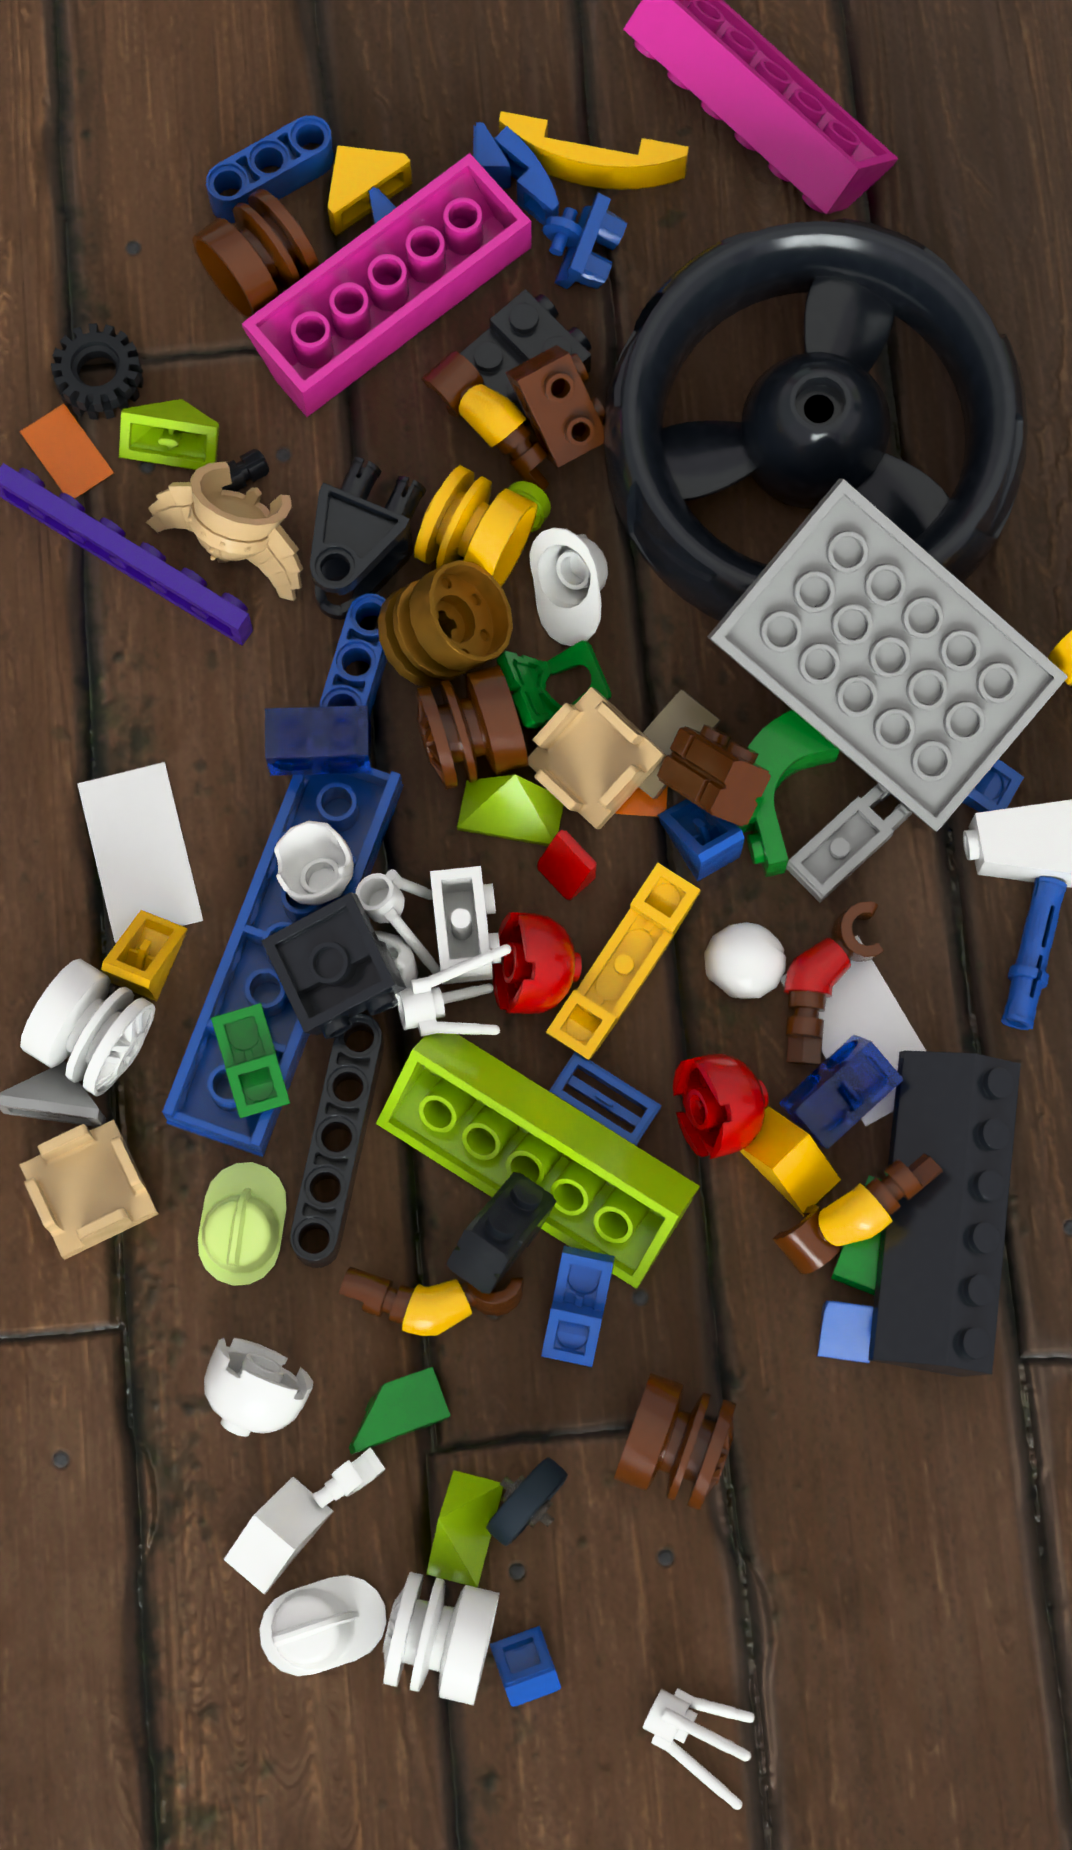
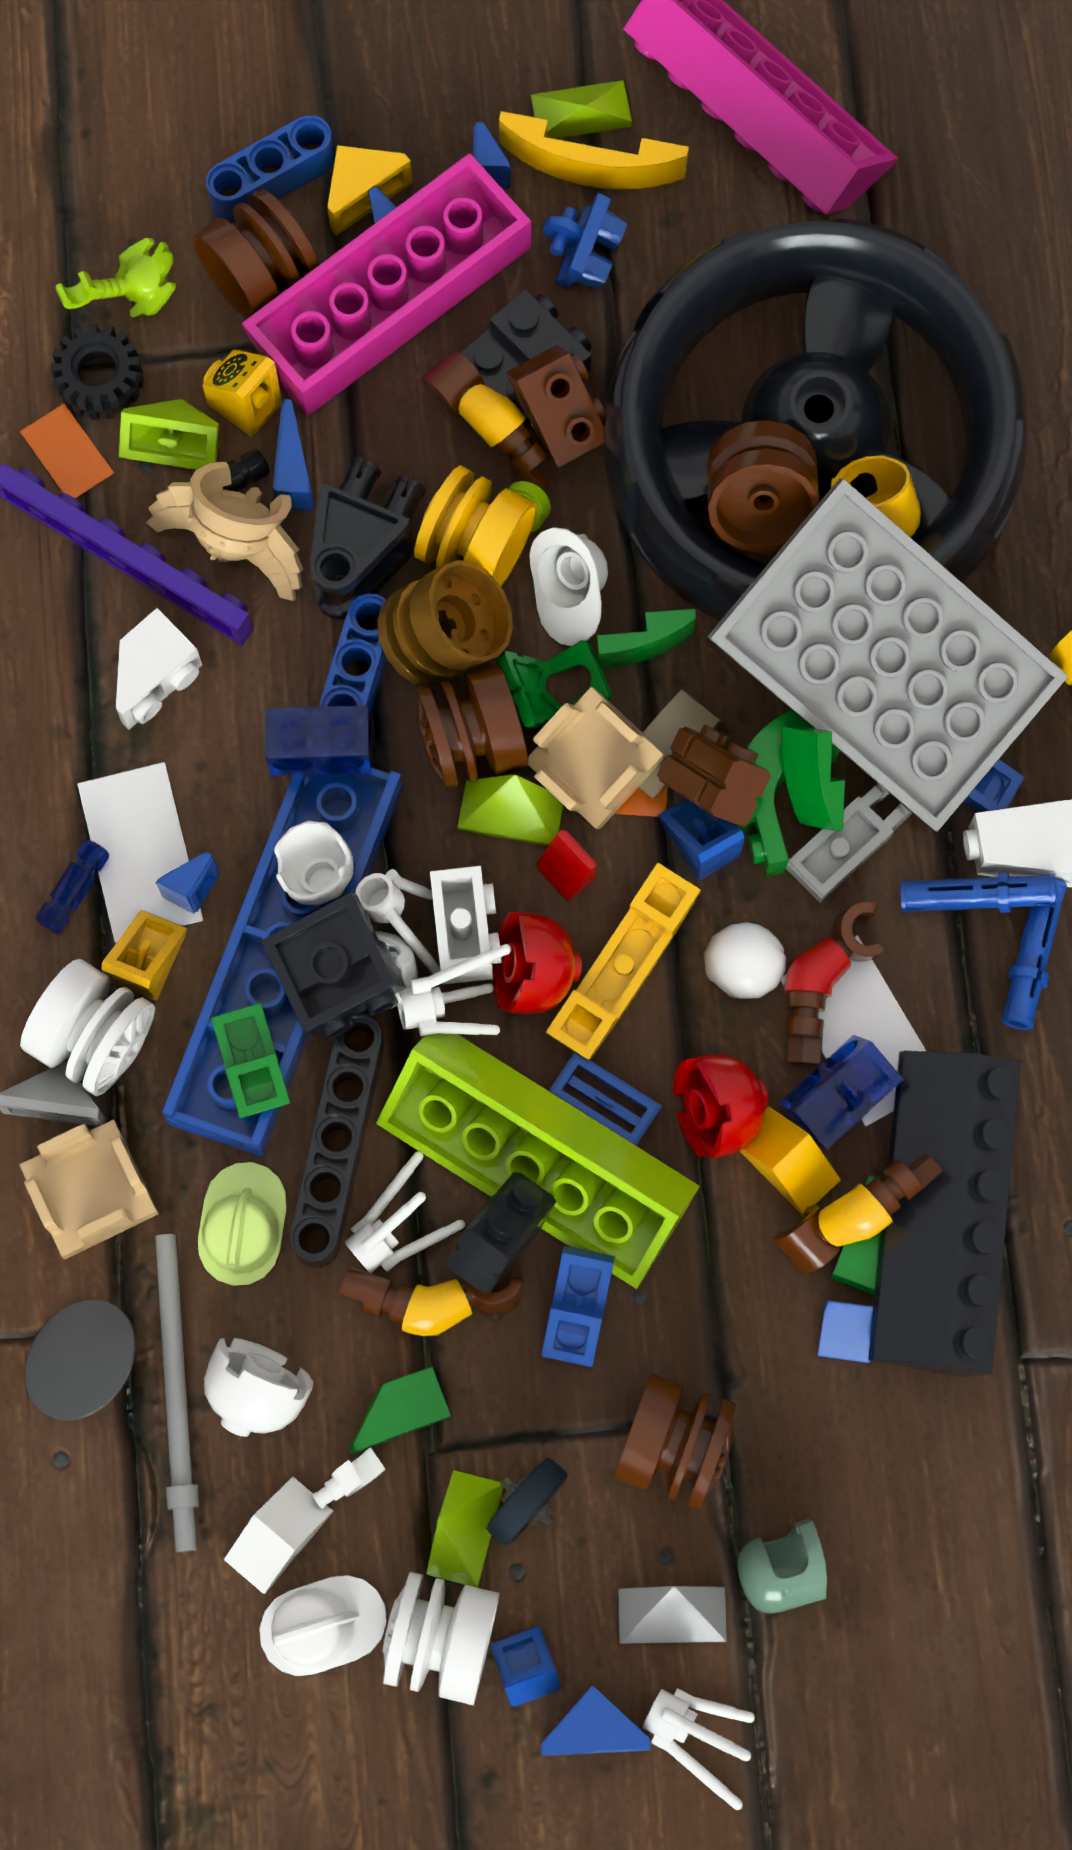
blue slope [494,126,559,226] -> none
none -> dark grey shield [25,1300,136,1421]
none -> clear blue axle [36,840,109,934]
none -> lime piece [55,238,176,318]
none -> white slope [116,608,202,730]
none -> light grey bar [155,1234,199,1552]
none -> blue slope [156,852,220,914]
none -> yellow slope [202,349,282,438]
none -> blue slope [273,399,314,511]
none -> white plant [344,1151,465,1273]
none -> lime slope [531,80,632,139]
none -> blue slope [541,1685,651,1756]
none -> green slope [596,609,696,670]
none -> light grey slope [618,1586,727,1644]
none -> reddish brown wheel [707,420,820,553]
none -> sand green helmet [738,1519,827,1614]
none -> green slope [782,725,845,831]
none -> yellow helmet [831,455,921,538]
none -> blue pin [901,872,1057,913]

